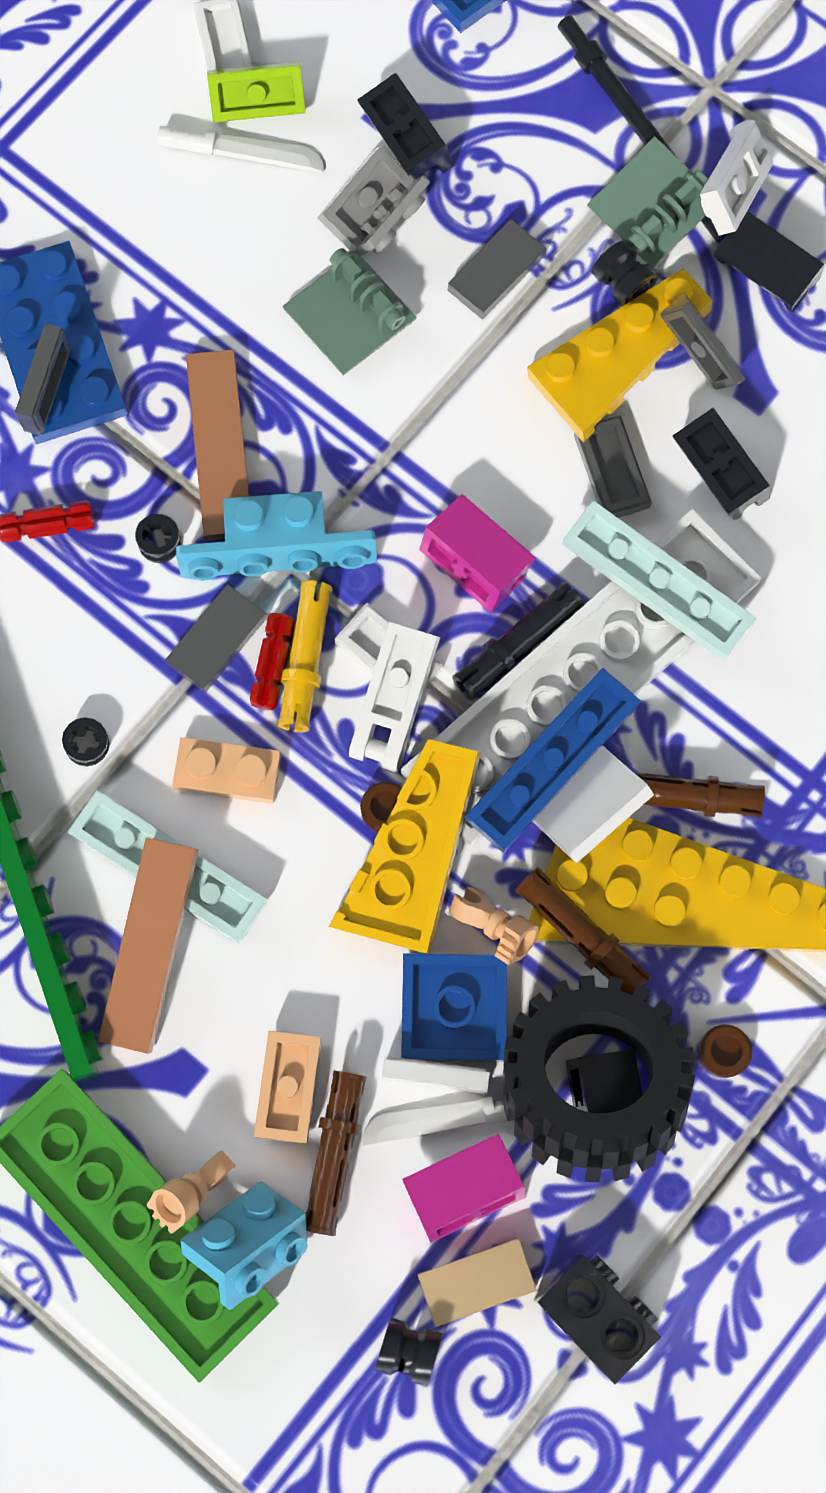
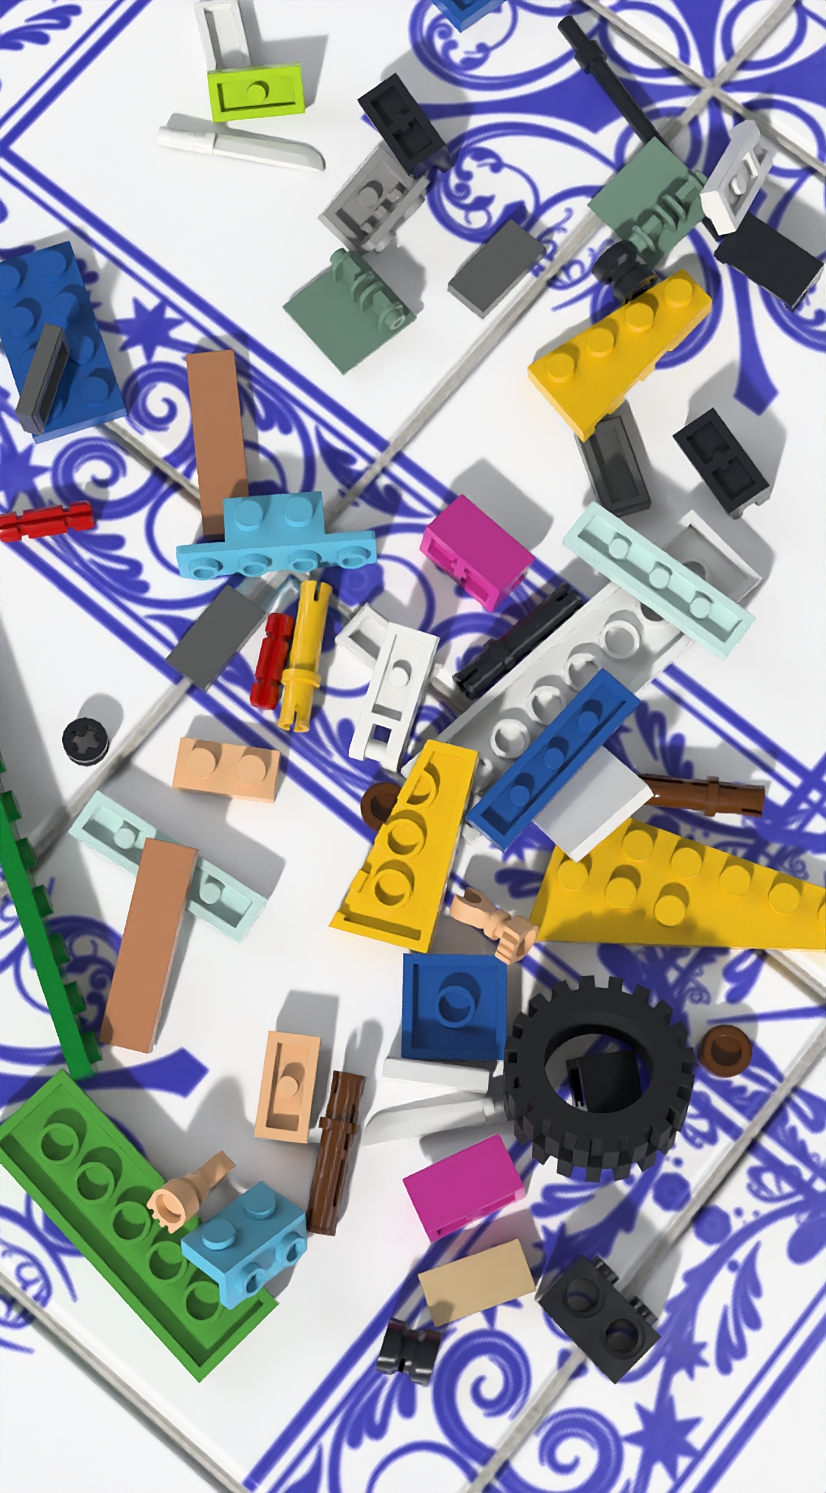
black bush [135,514,181,563] -> none
reddish brown pin [515,867,651,994] -> none
dark grey slope [660,293,745,390] -> none

